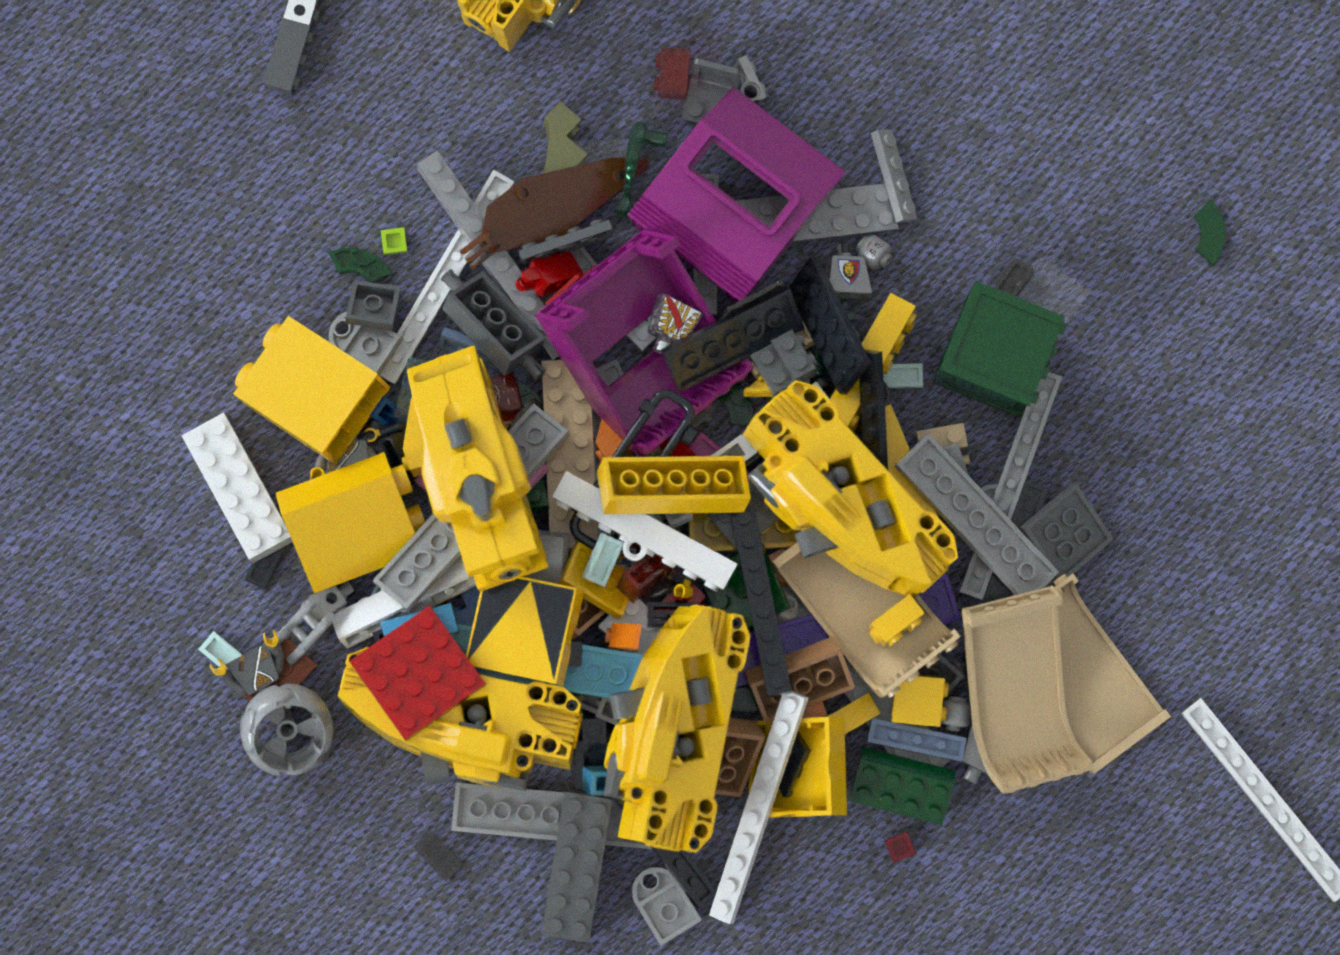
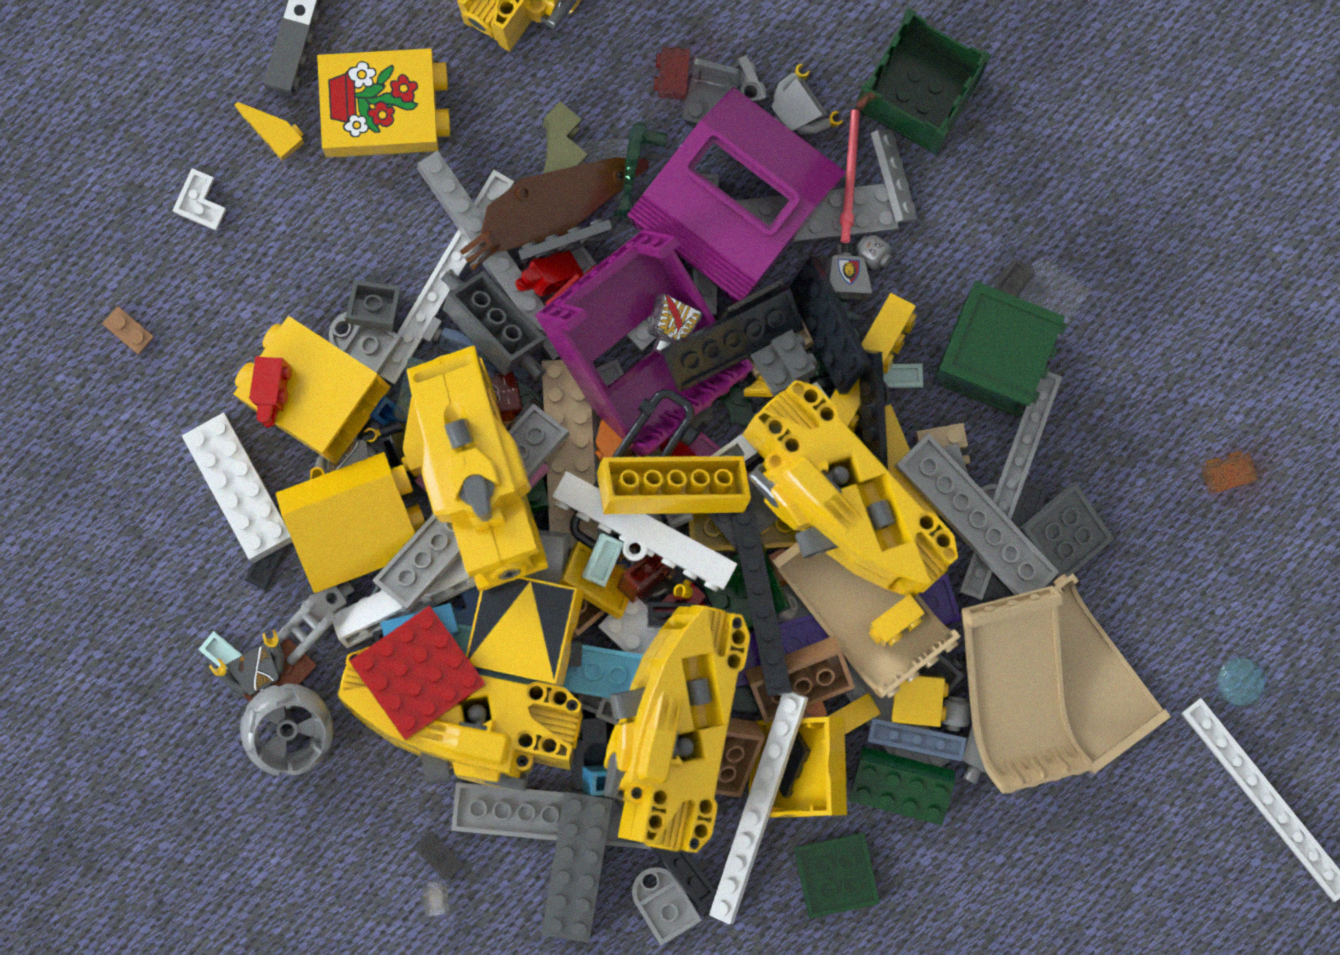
dark green tile [329,248,392,283] -> none
lime plate [381,227,408,255] -> none
orange slope [605,623,641,652] -> none
dark red plate [884,831,916,863] -> none
dark green tile [1193,199,1225,265] -> none
none -> medium nougat plate [102,306,155,355]
none -> white plate [173,168,226,231]
none -> yellow slope [235,102,304,161]
none -> red hinge [249,356,292,428]
none -> yellow brick [317,48,450,158]
none -> light grey plate [422,316,443,345]
none -> clear slope [422,880,452,917]
none -> light grey torso [771,64,843,135]
none -> dark green plate [794,833,880,919]
none -> coral bar [840,109,860,243]
none -> dark green container [855,7,992,156]
none -> clear orange brick [1201,451,1258,496]
none -> clear light blue dish [1217,658,1265,706]

